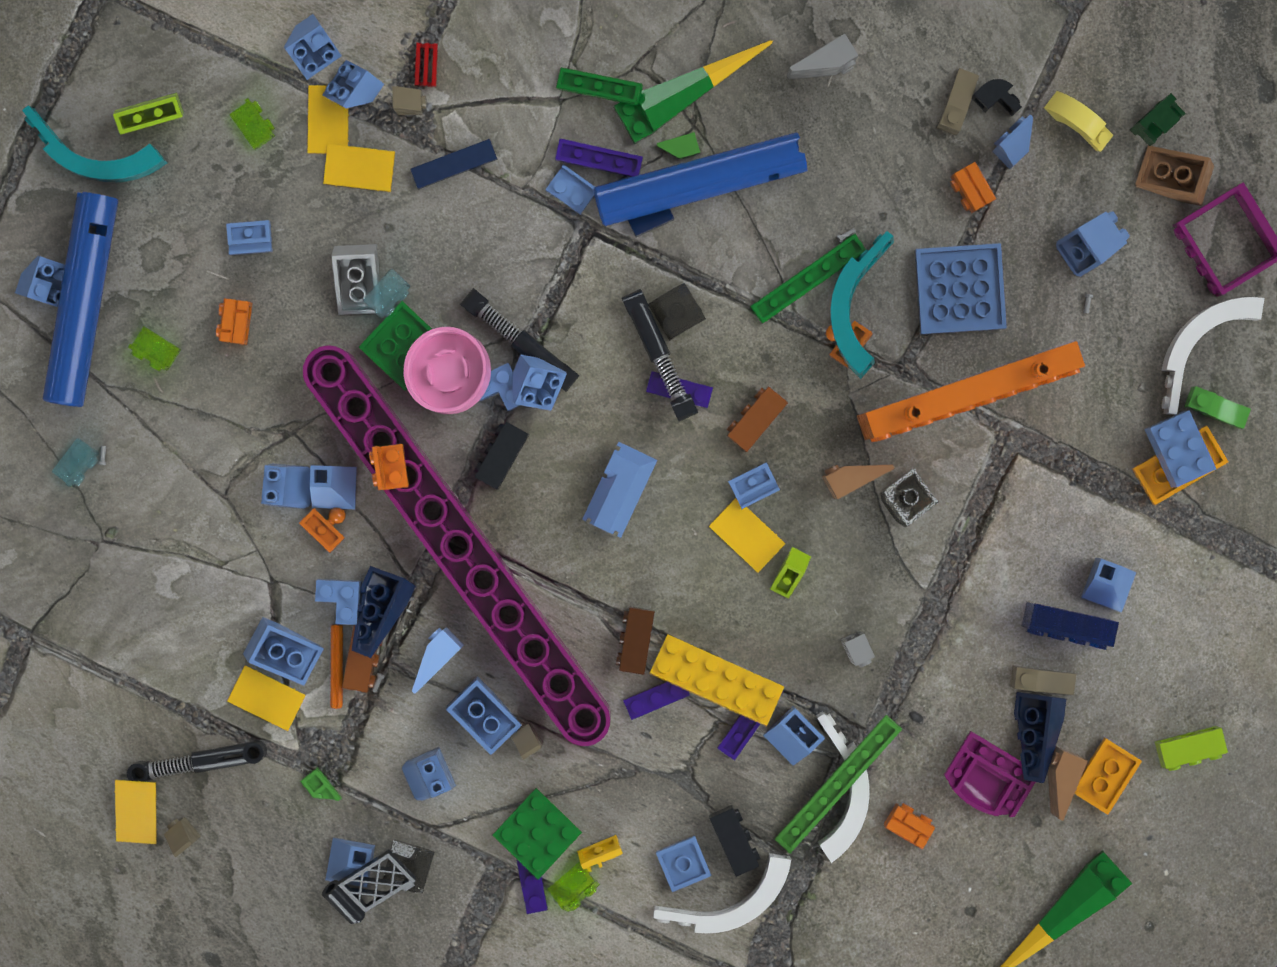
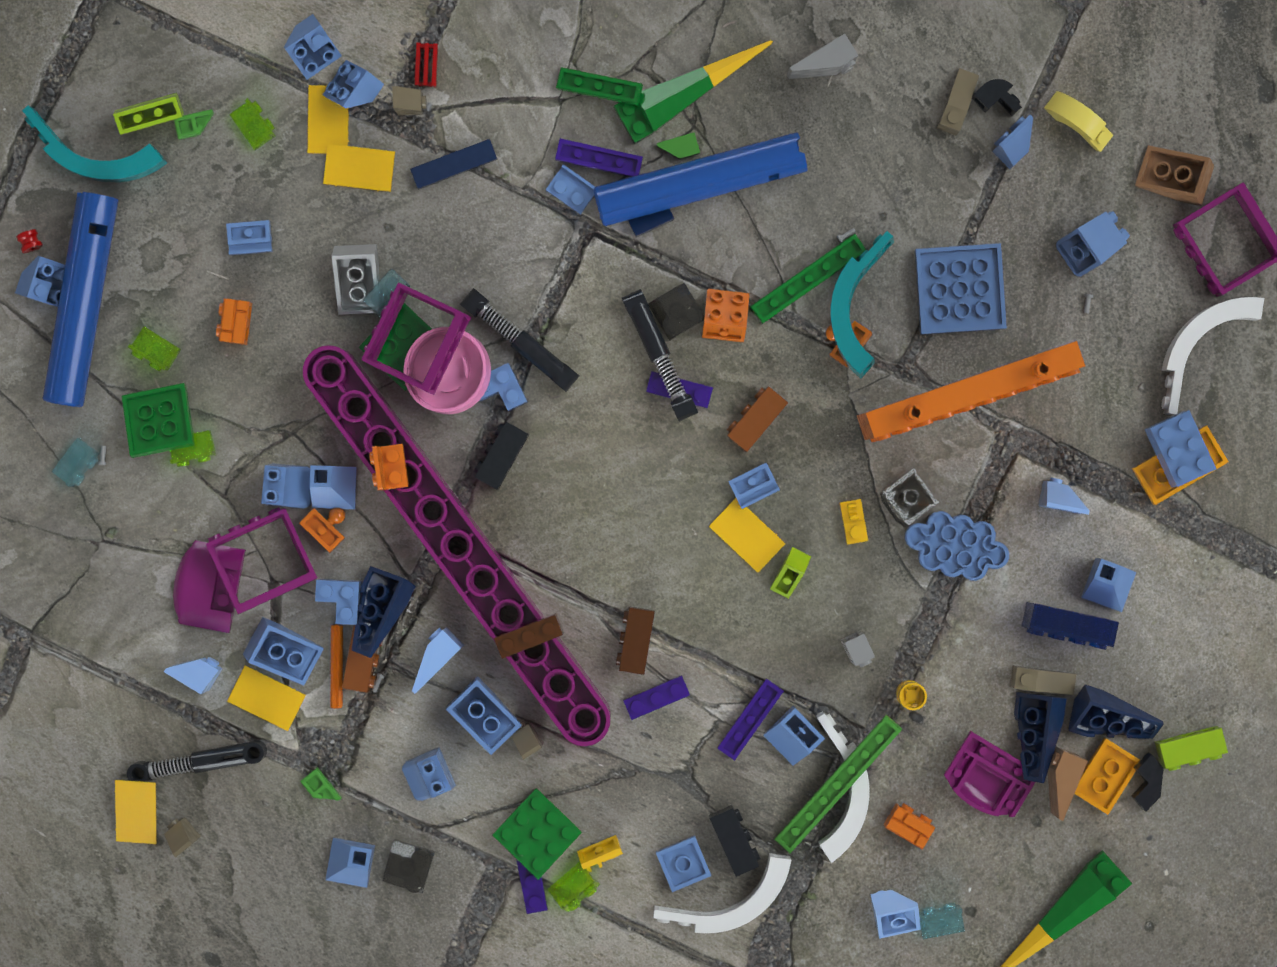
black piece [322,850,416,924] -> none
medium blue slope [513,355,567,411] -> none
medium blue brick [582,442,657,538] -> none
yellow plate [650,634,784,727] -> none
medium nougat slope [822,465,895,499] -> none
orange brick [950,162,996,214] -> none
dark green panel [1130,93,1186,146] -> none
bright green slope [1184,386,1251,429] -> none
none -> red wheel [16,229,43,253]
none -> green plate [122,383,195,458]
none -> light blue slope [164,657,223,694]
none -> clear neon green bracket [170,430,216,467]
none -> magenta slope [173,540,246,633]
none -> bright green tile [174,109,214,140]
none -> magenta window [206,507,317,615]
none -> magenta window [361,282,471,395]
none -> reddish brown brick [494,613,564,659]
none -> orange bracket [702,289,749,342]
none -> yellow plate [840,499,868,545]
none -> light blue slope [870,890,921,939]
none -> yellow wheel [896,680,927,710]
none -> medium blue plate [904,511,1009,581]
none -> clear light blue bracket [919,903,965,939]
none -> light blue slope [1038,478,1090,515]
none -> dark blue wedge [1068,684,1164,739]
none -> black tile [1131,752,1164,812]

